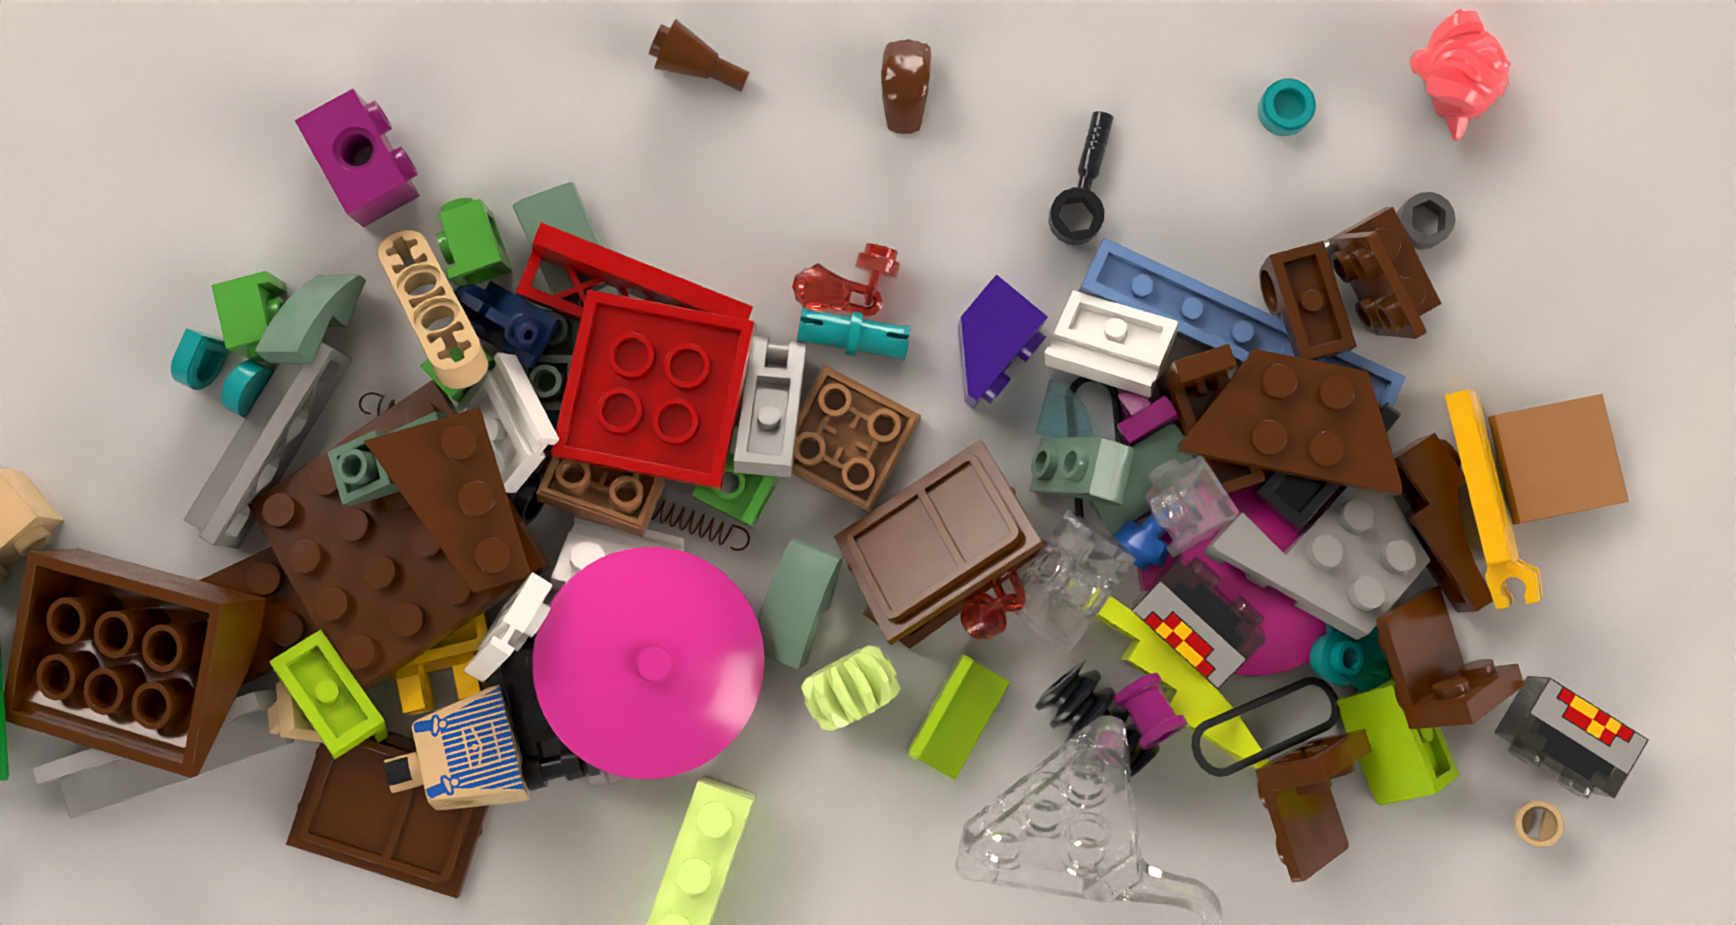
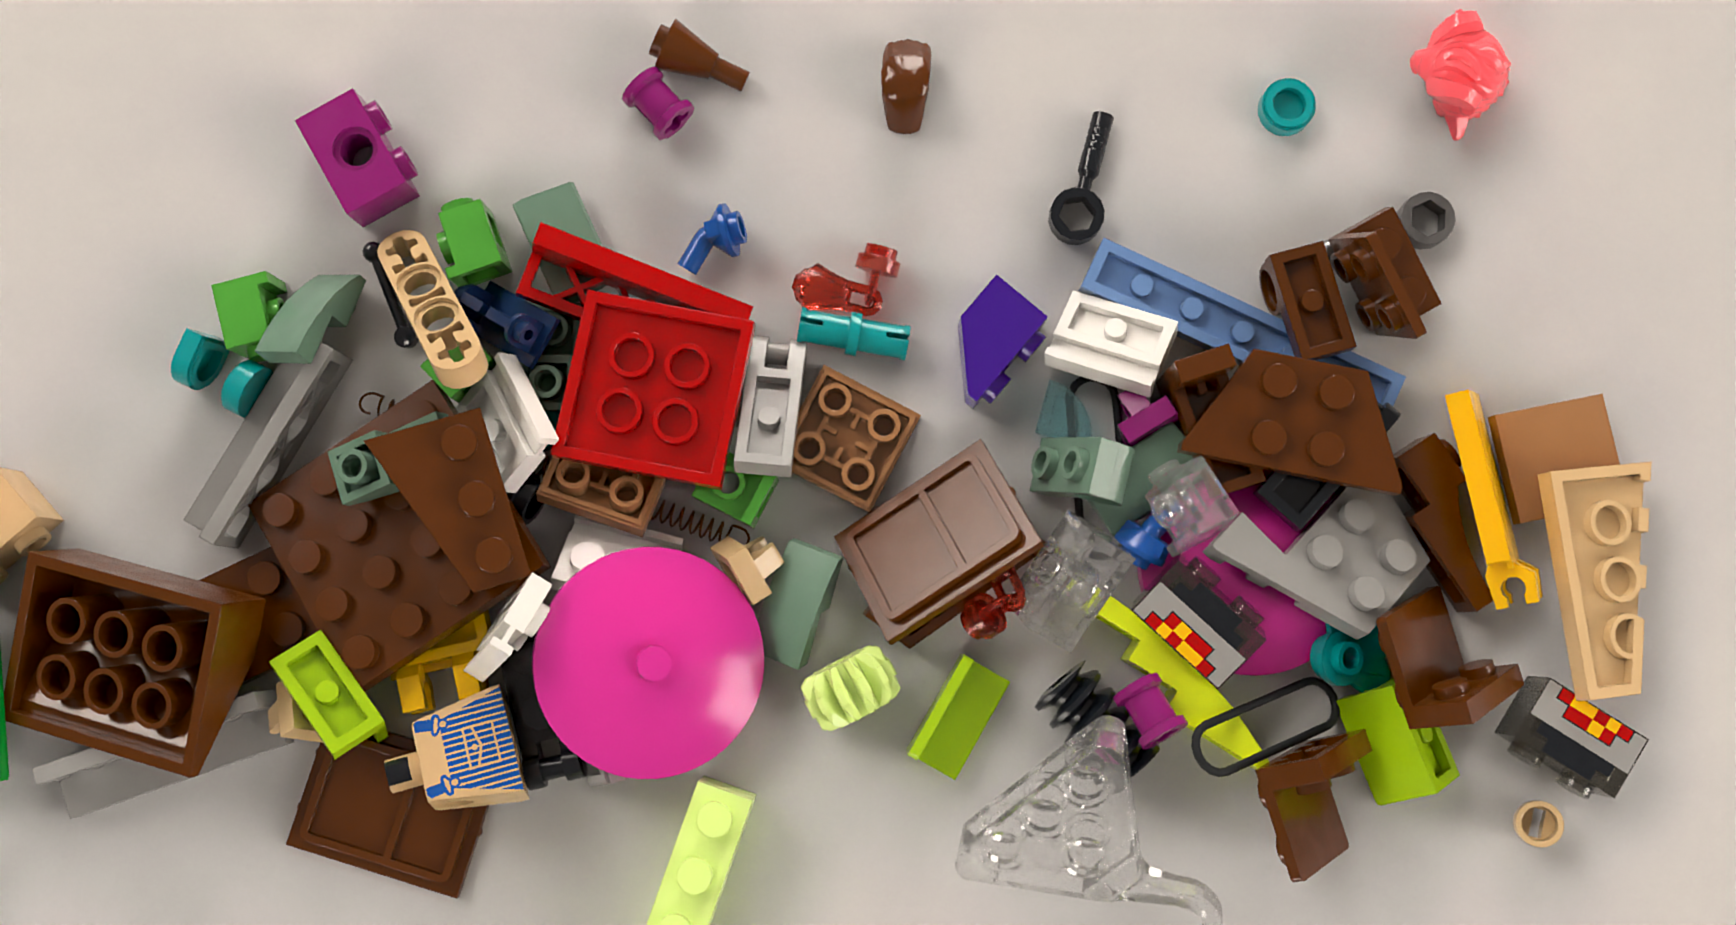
none -> black hinge [362,241,418,349]
none -> magenta bush [622,66,695,140]
none -> blue plate [677,203,747,275]
none -> tan tile [710,536,784,605]
none -> tan wing [1538,461,1652,701]

